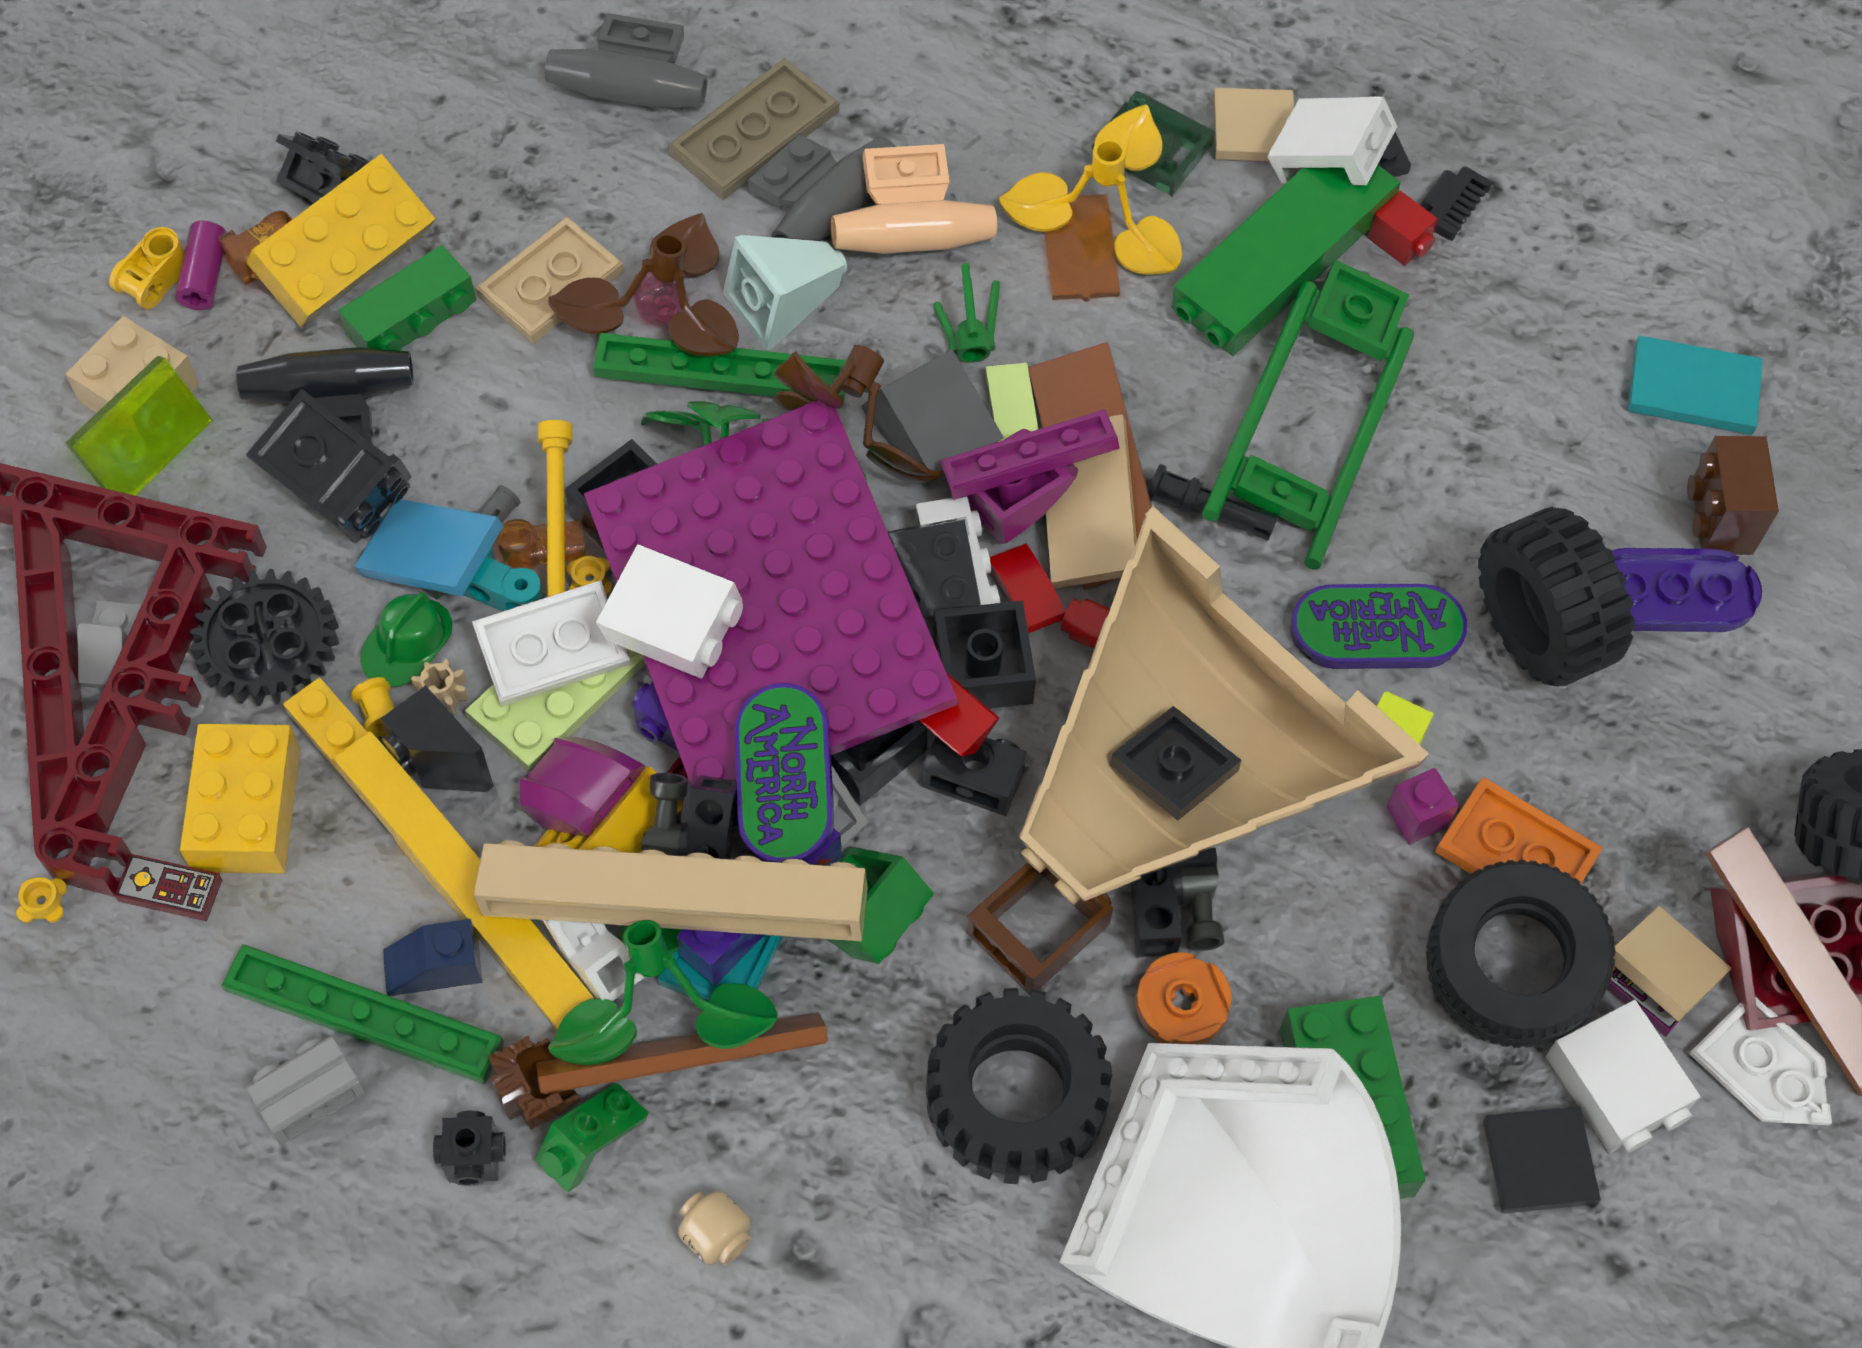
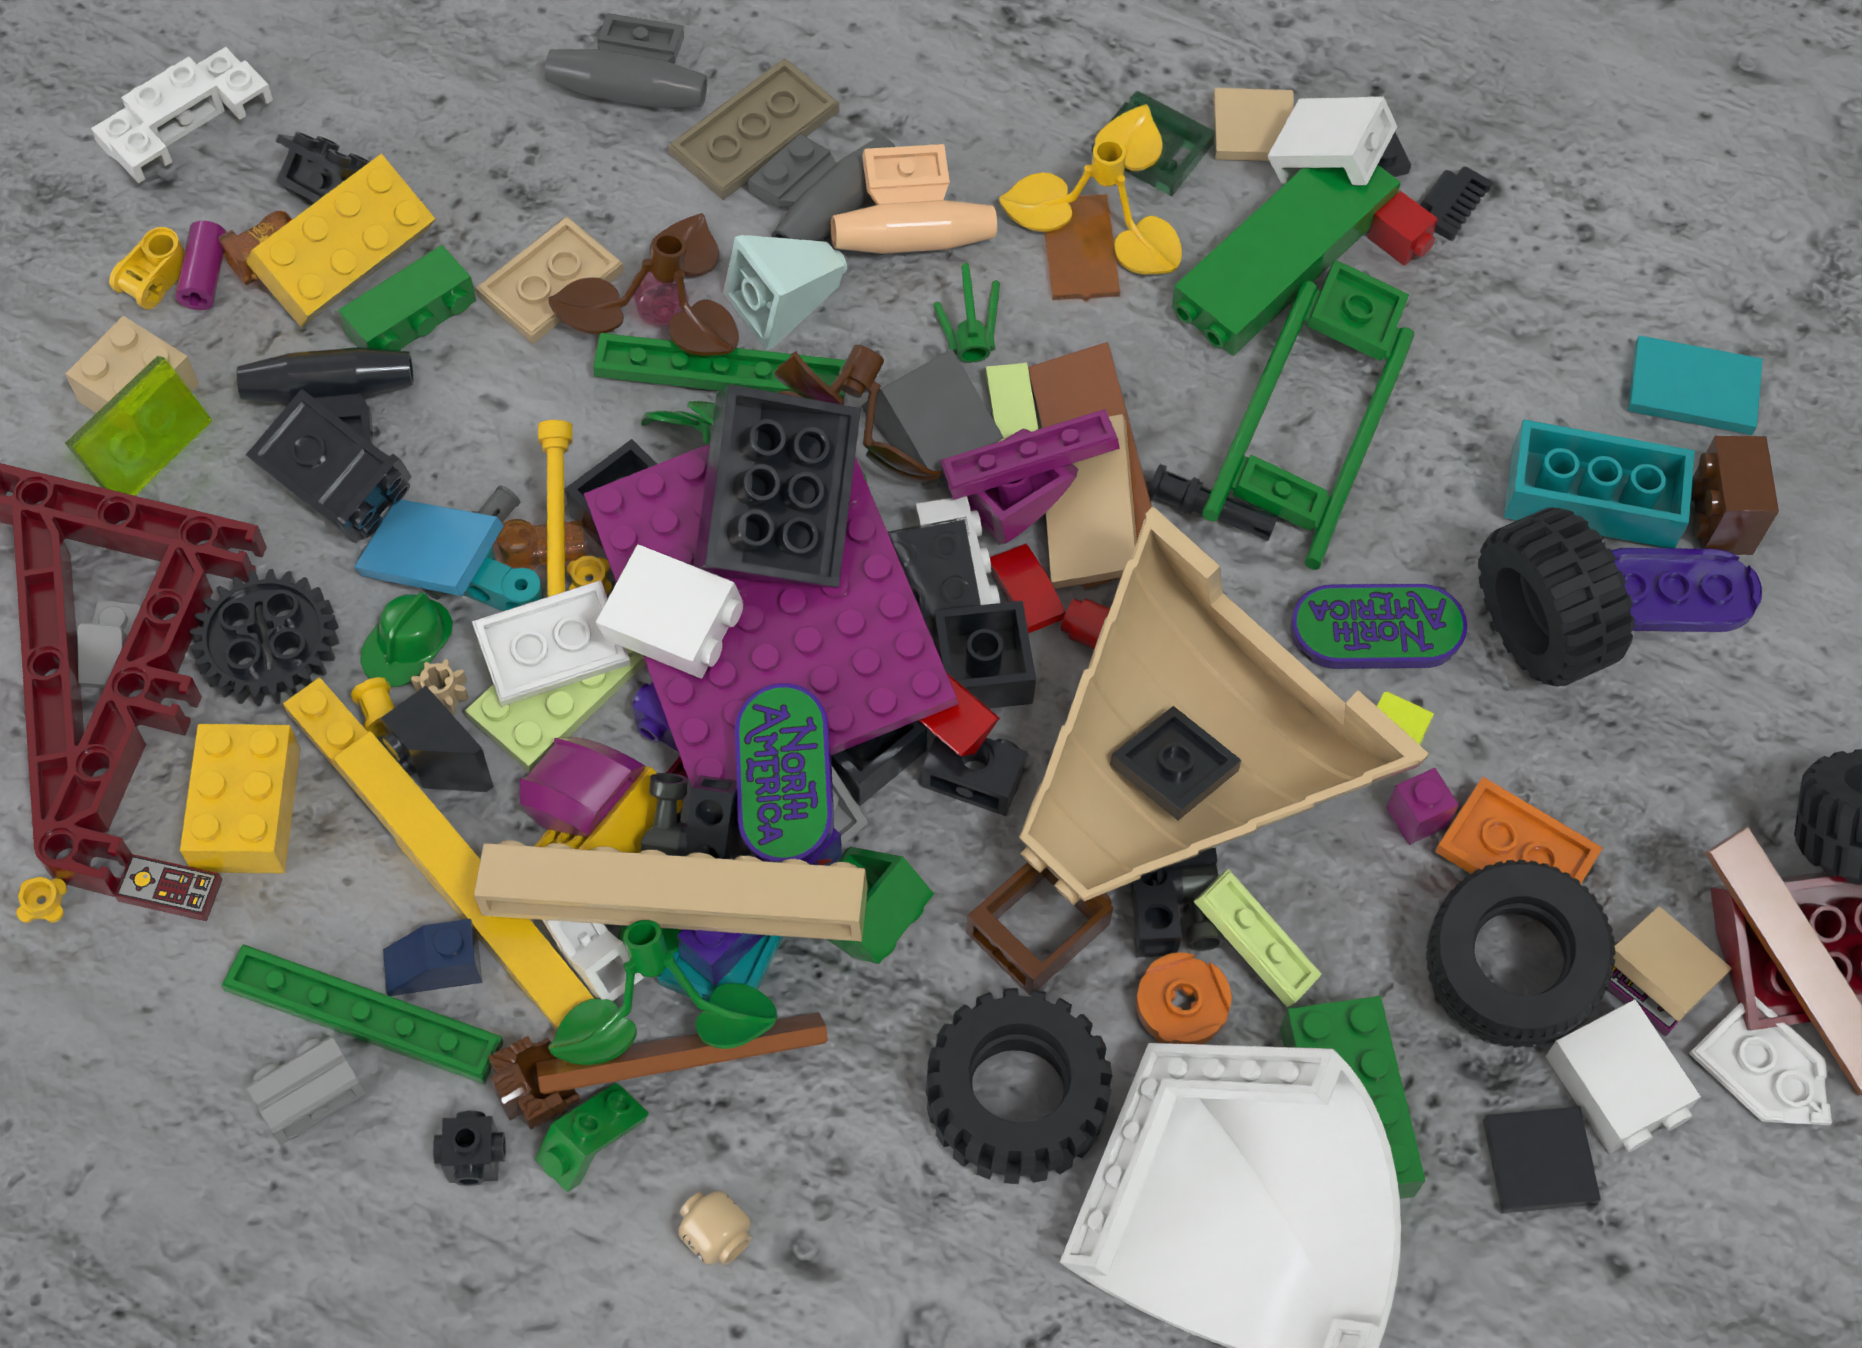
none -> white bracket [91,47,273,184]
none -> black slope [694,384,861,588]
none -> yellowish green tile [1194,869,1322,1007]
none -> teal brick [1503,419,1695,548]

